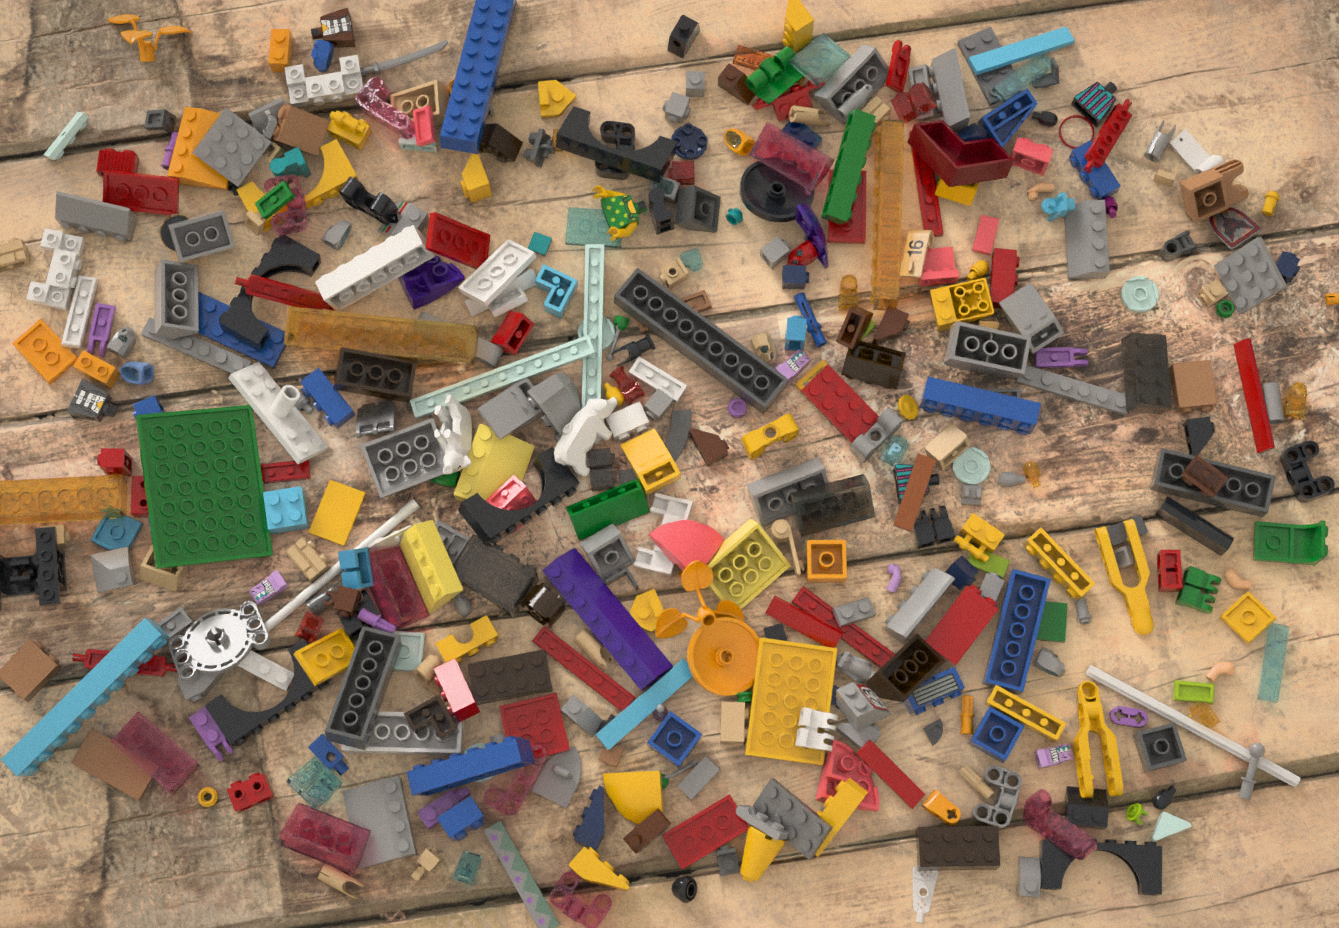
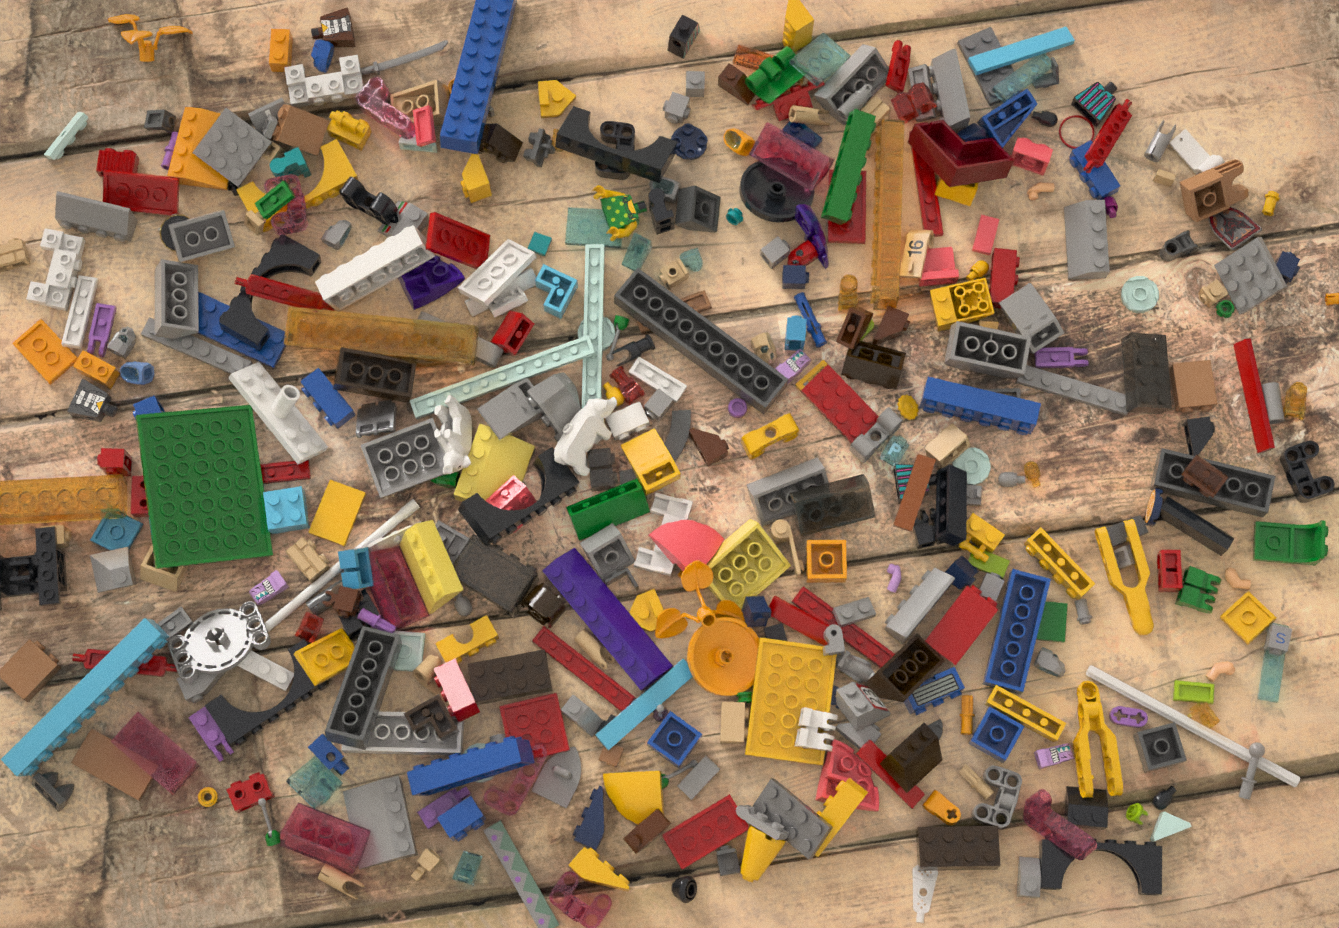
light grey cylinder [294,392,314,414] -> none
clear red brick [668,161,695,185] -> none
medium azure hips [1041,192,1075,221] -> none
none -> dark grey tile [32,772,74,812]
none -> hinge [258,798,282,846]
none -> clear light blue slope [621,233,652,271]
none -> dark blue brick [742,596,771,627]
none -> light grey leg [823,624,845,656]
none -> dark brown slope [880,723,942,793]
none -> black brick [936,464,967,546]
none -> dark blue tile [1145,488,1163,527]
none -> light grey brick [1264,624,1292,656]

